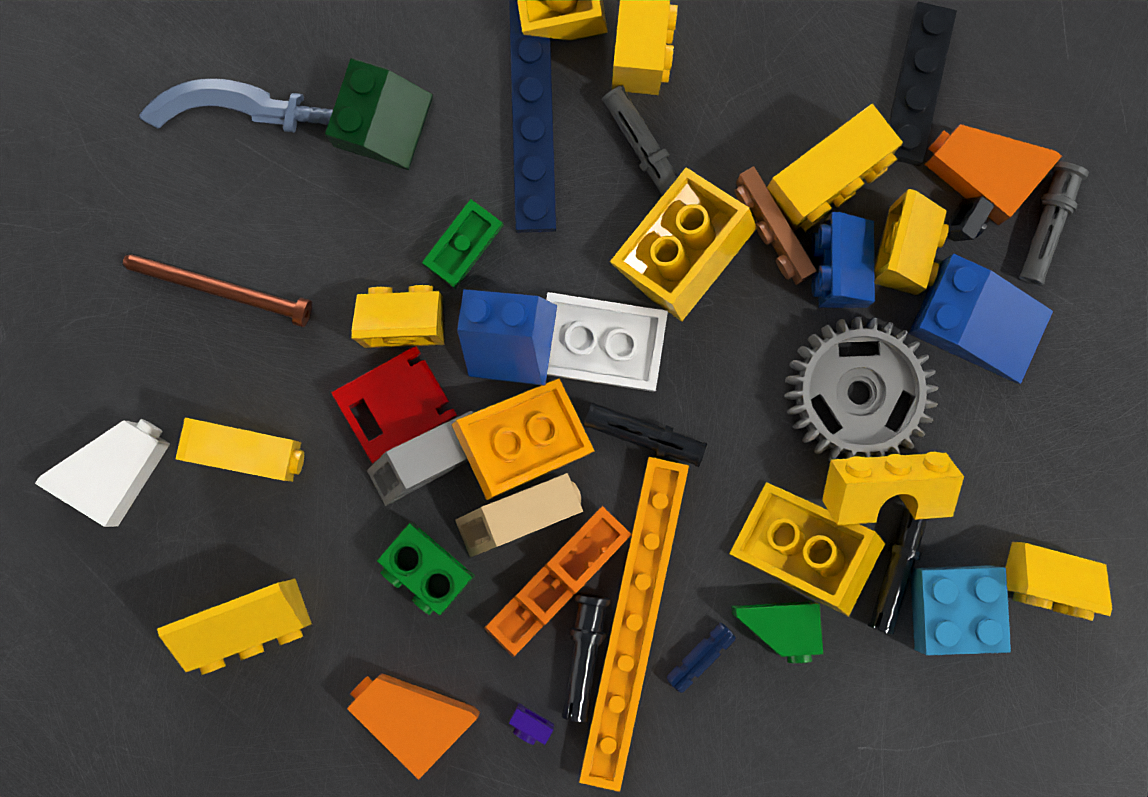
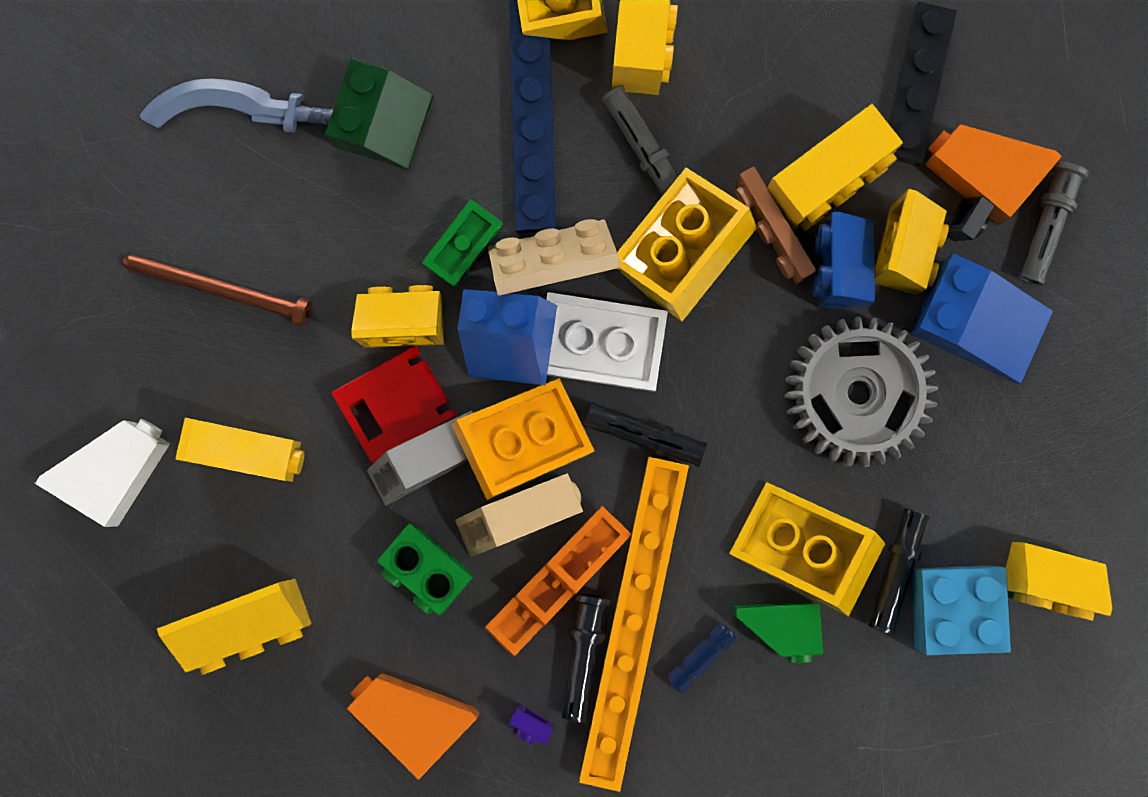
yellow arch [822,452,964,525] -> none
none -> tan plate [488,219,620,296]

